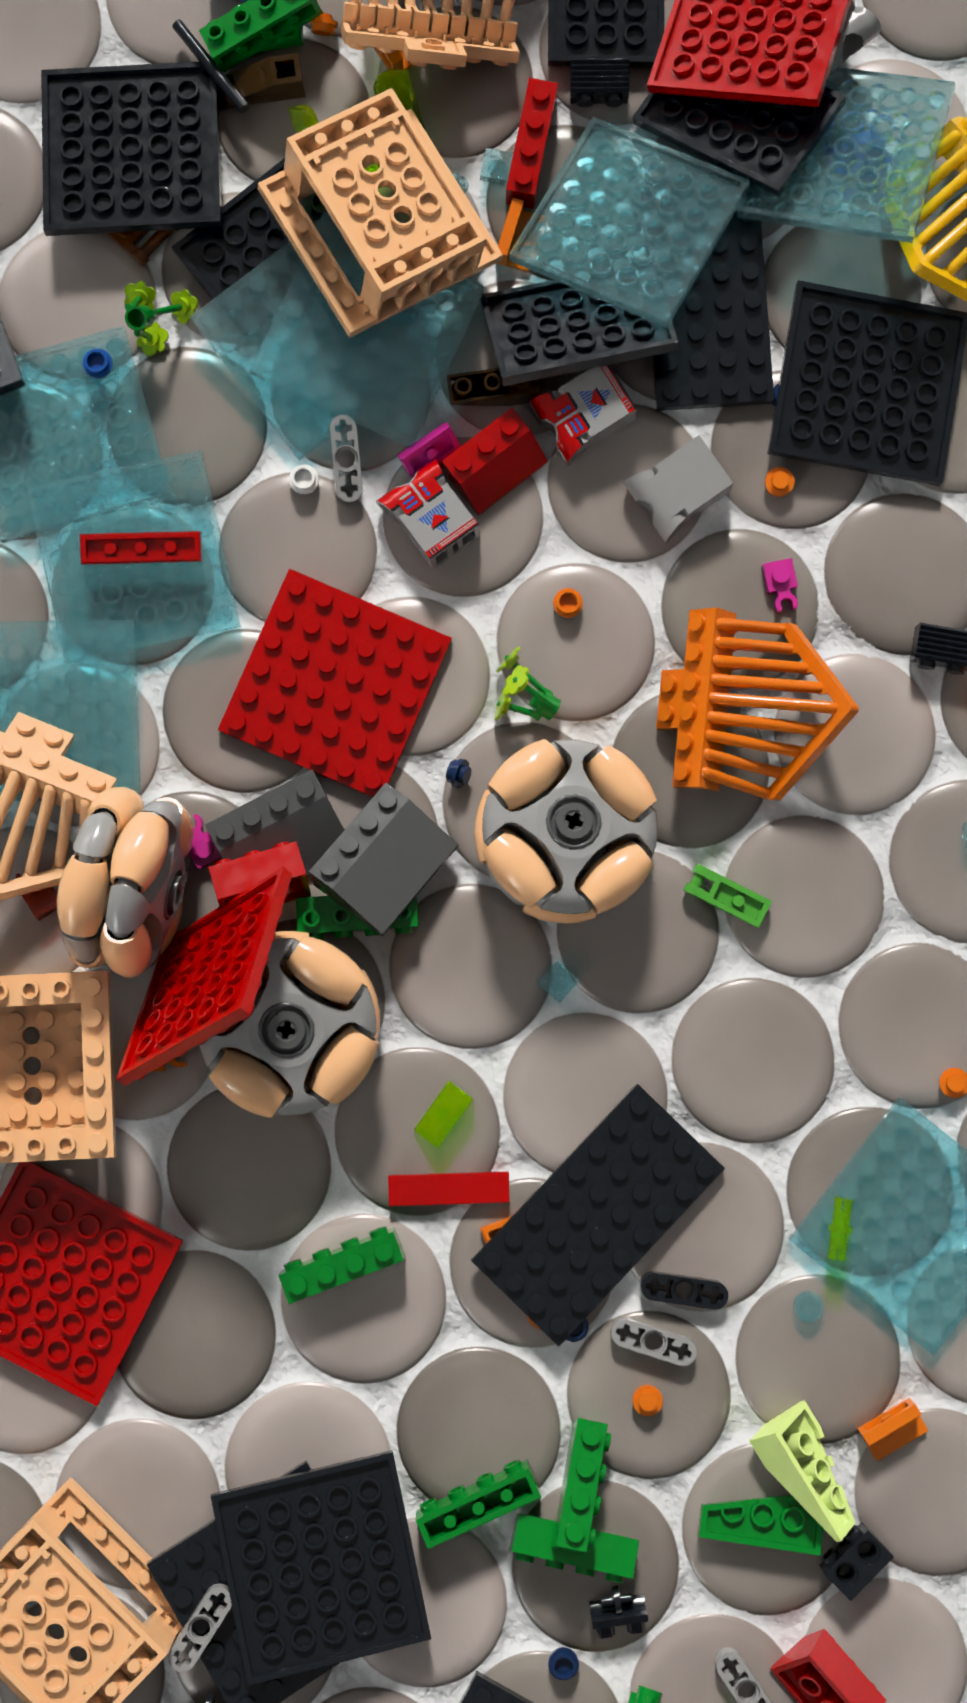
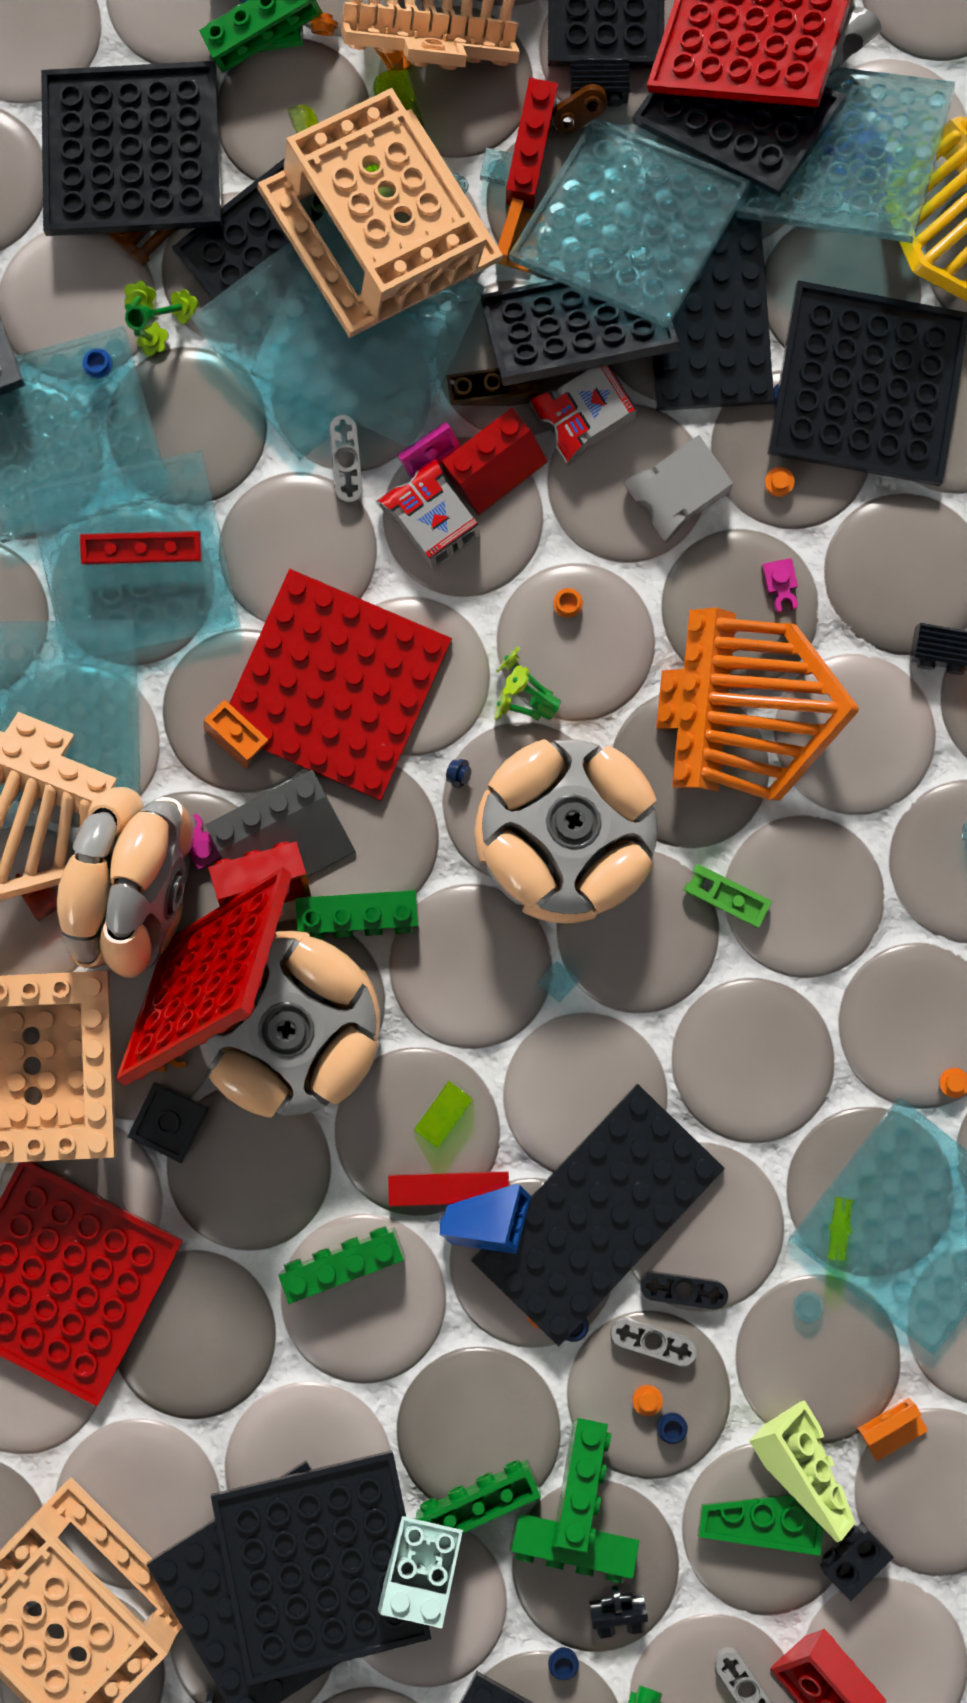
light grey beam [168,1583,232,1672] -> none
black bar [172,19,249,113] -> none
dark brown slope [217,53,306,109] -> none
white plate [289,465,319,495] -> none
dark grey slope [309,783,458,936] -> none
none -> black plate [127,1082,209,1163]
none -> orange panel [204,700,268,769]
none -> light aqua slope [378,1516,463,1628]
none -> blue slope [439,1184,531,1254]
none -> reddish brown plate [553,84,607,133]
none -> dark blue plate [657,1412,688,1444]

